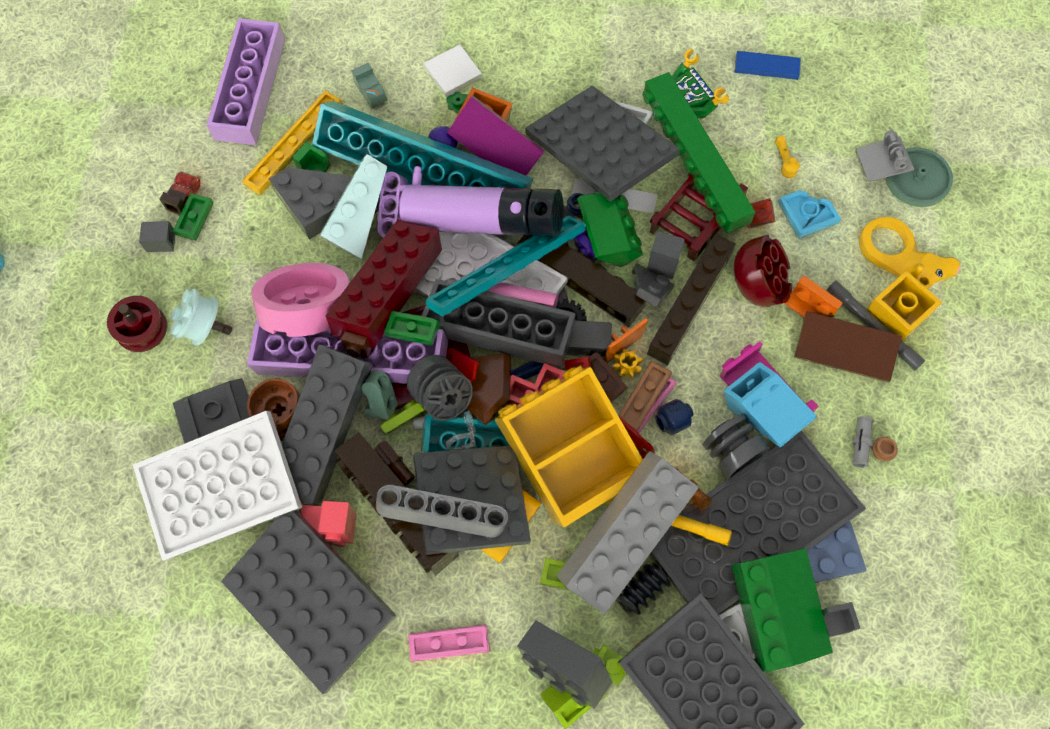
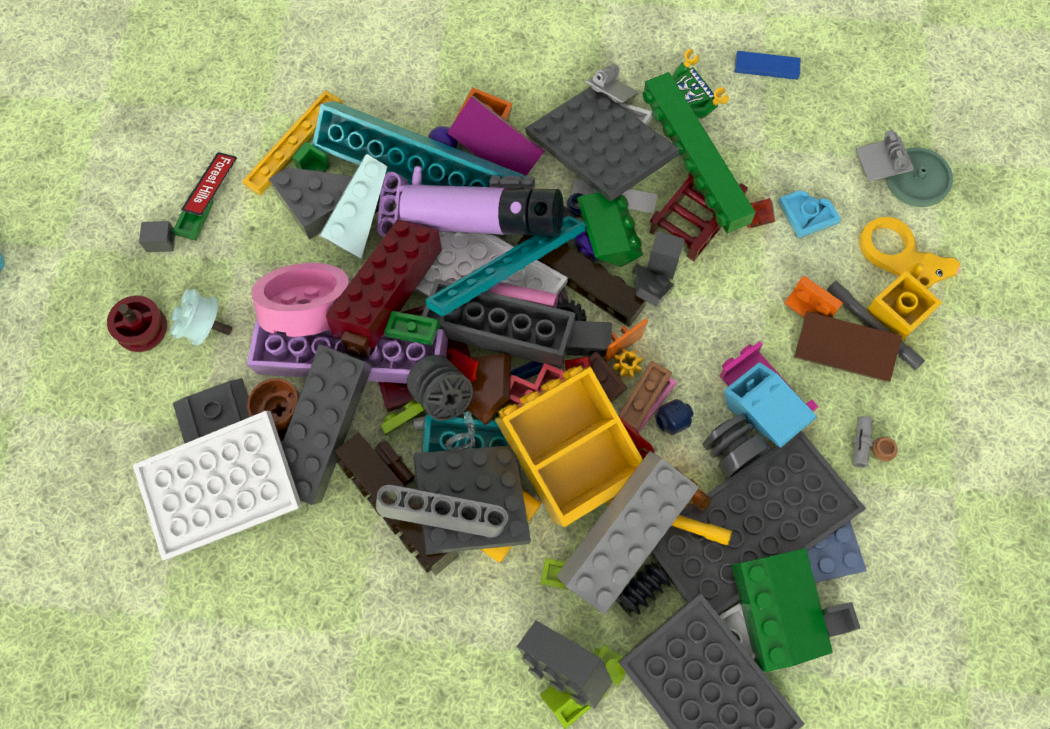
leg [159,171,200,215] -> none
lavender brick [207,18,285,145] -> none
dark grey plate [221,510,396,694] -> none
coral brick [301,501,357,547] -> none
sand green leg [351,63,387,108] -> none
sand green leg [361,370,398,419] -> none
bright pink tile [408,625,489,662] -> none
white tile [424,44,482,97] -> none
green plant [446,92,468,113] -> none
dark brown brick [647,233,736,365] -> none
dark red cylinder [734,234,792,307] -> none
yellow piece [775,136,800,178] -> none
none -> red sticker [181,152,237,216]
none -> dark grey axle [490,176,535,189]
none -> light grey hinge [586,64,639,103]

